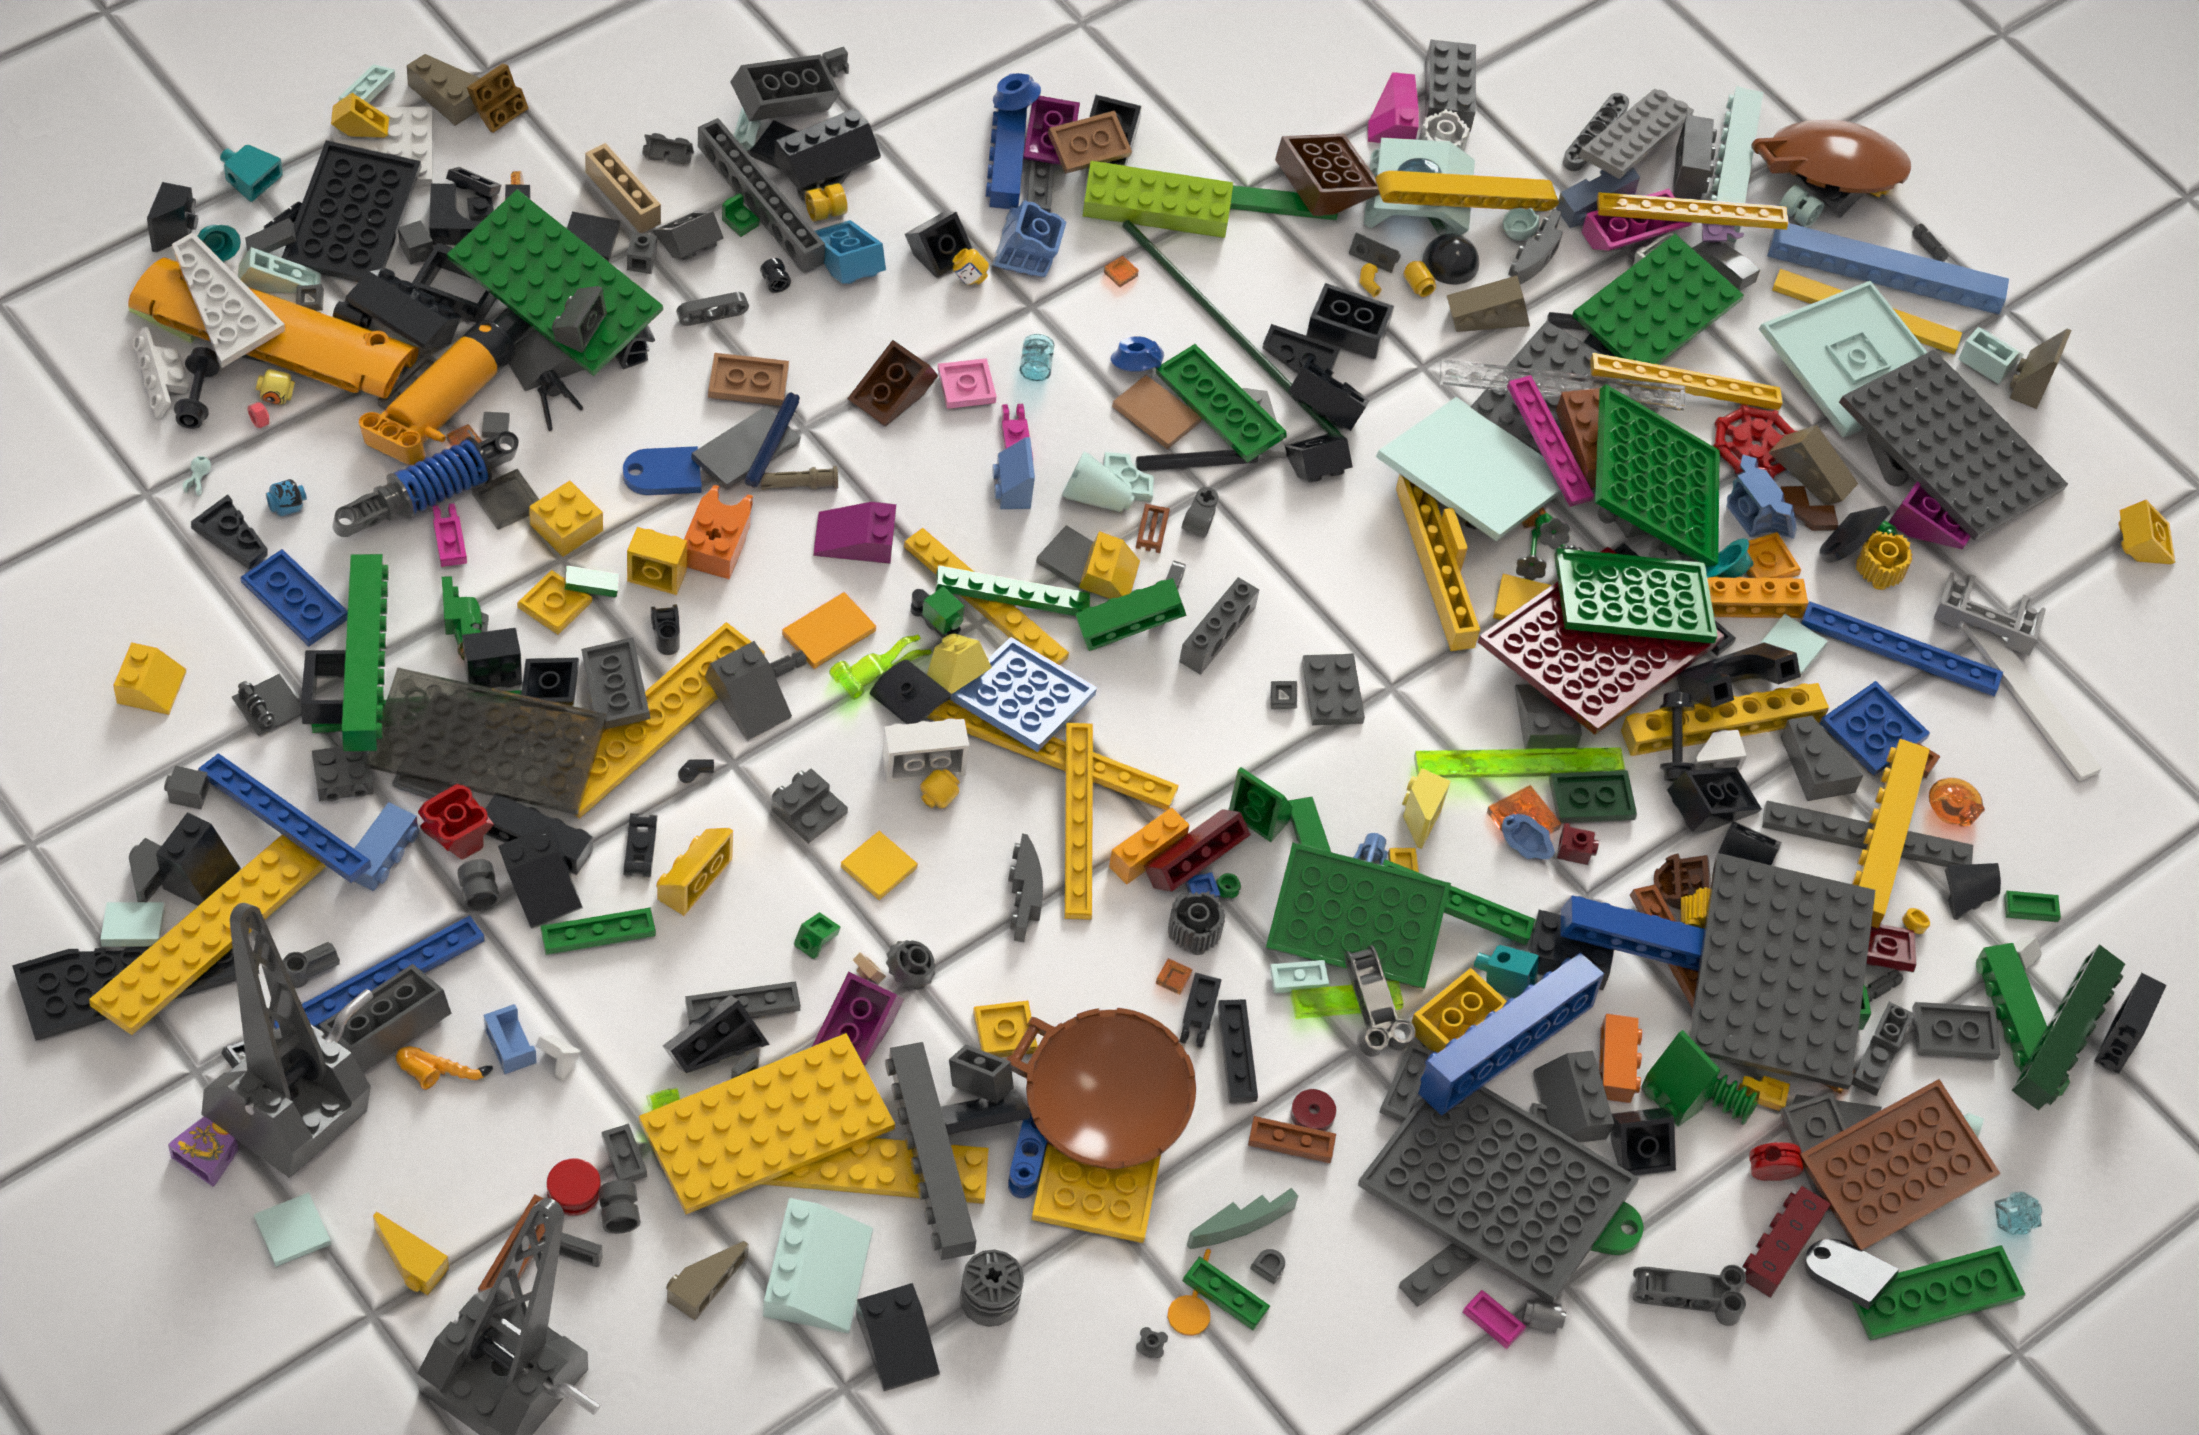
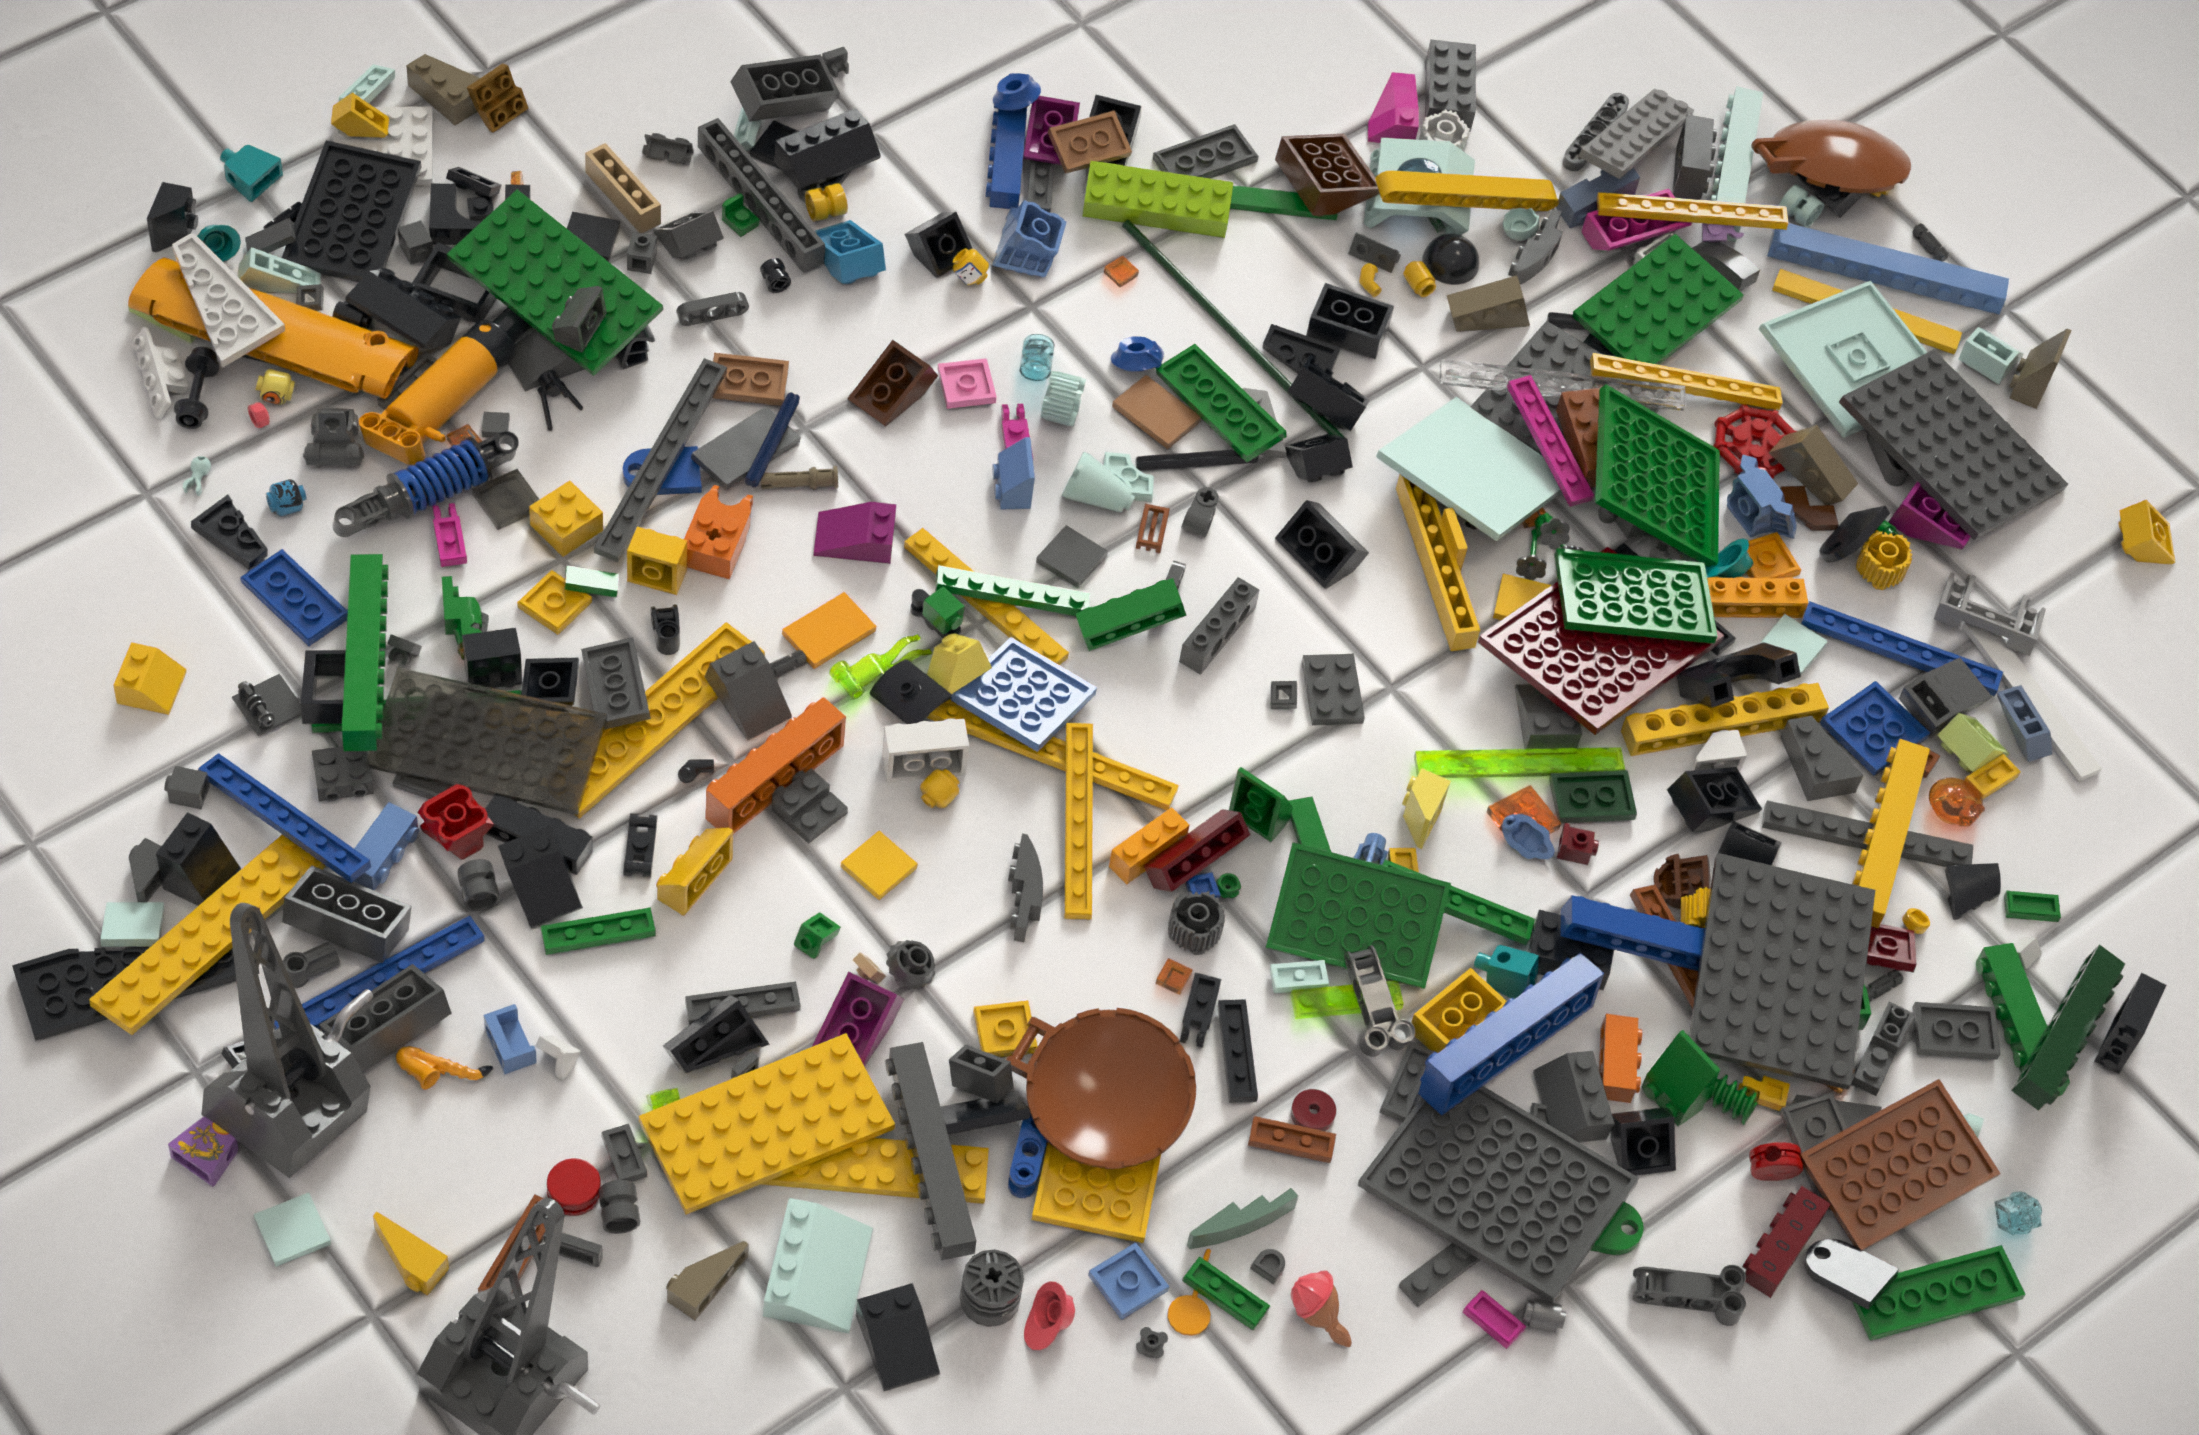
yellow slope [1079,531,1140,599] -> none
black piece [1659,689,1695,782] -> none
none -> dark grey brick [282,865,412,963]
none -> dark grey piece [303,408,364,468]
none -> dark grey tile [387,634,422,666]
none -> dark grey plate [594,358,727,563]
none -> orange brick [705,697,846,834]
none -> coral piece [1024,1281,1075,1350]
none -> light aqua brick [1040,371,1086,427]
none -> medium blue plate [1088,1242,1169,1320]
none -> dark grey tile [1153,124,1259,179]
none -> black slope [1275,500,1369,589]
none -> piece [1291,1270,1352,1347]
none -> dark grey slope [1899,657,1992,738]
none -> yellowish green slope [1937,713,2010,772]
none -> yellow plate [1963,754,2021,801]
none -> sand blue slope [1997,685,2052,762]

